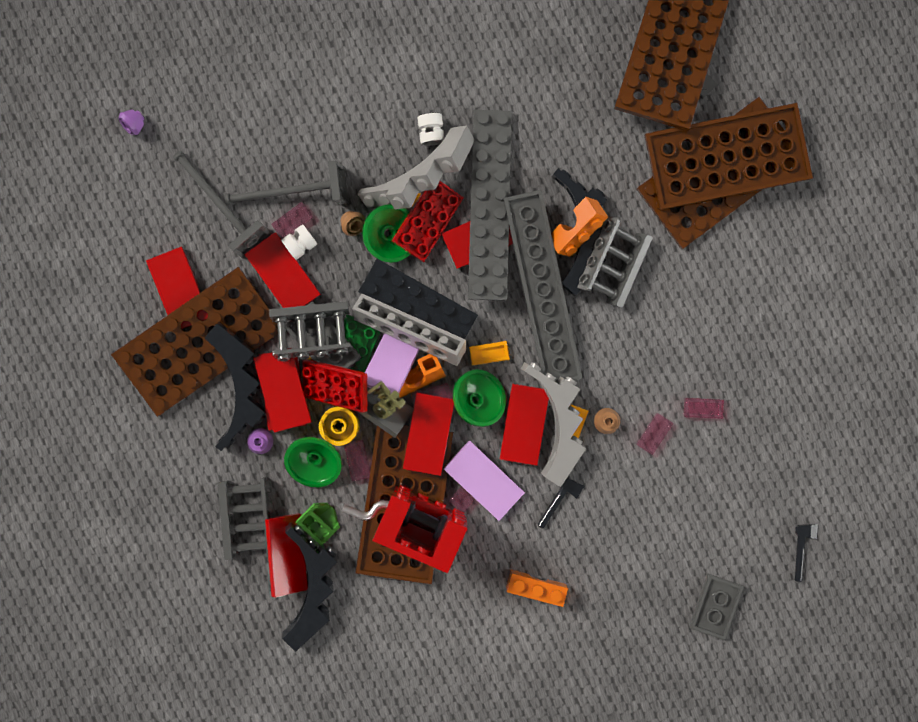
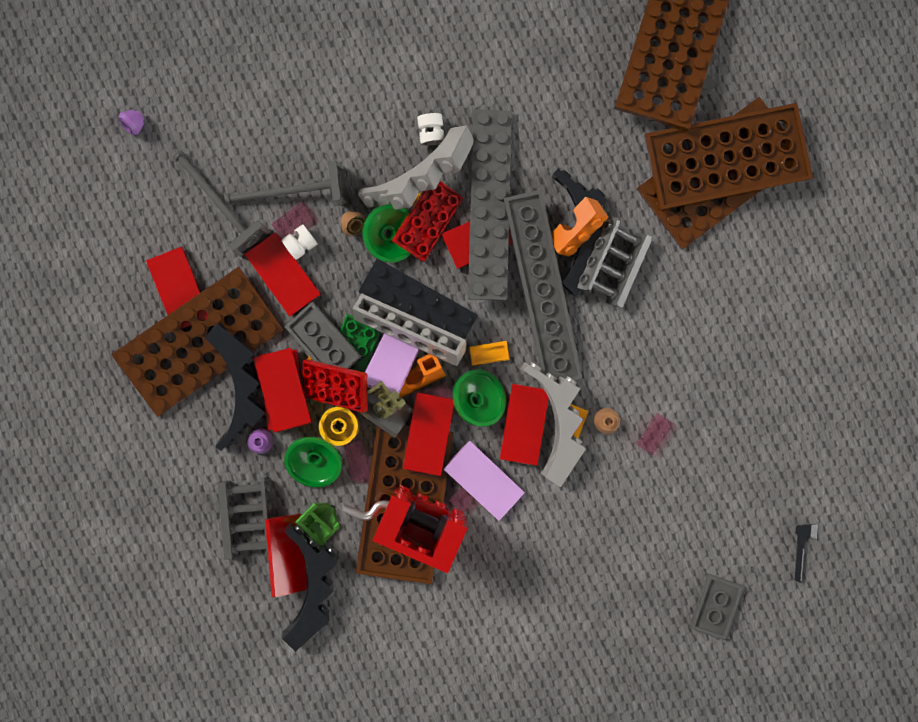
dark grey fence [269,301,353,361] -> none
orange arch [506,570,568,607] -> none
black piece [538,478,585,528] -> none
clear pink tile [684,398,724,419] -> none

